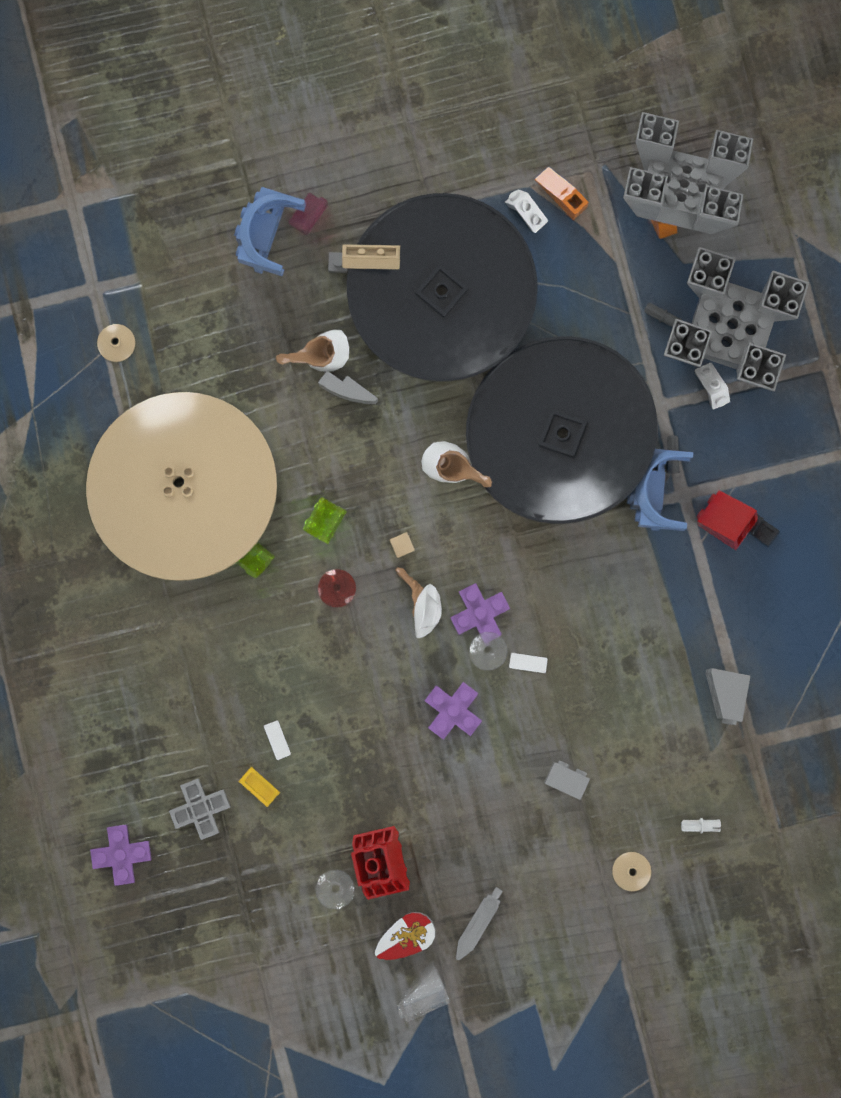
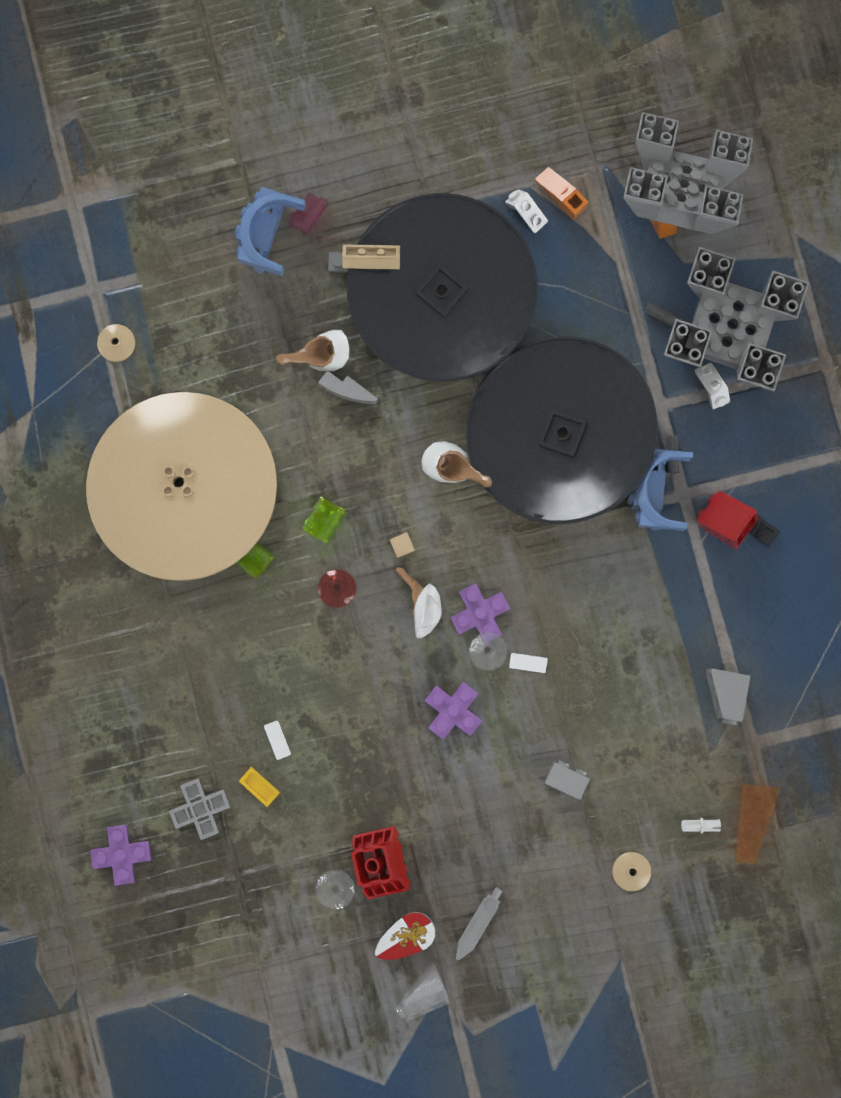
none -> clear orange wing [735,784,781,864]

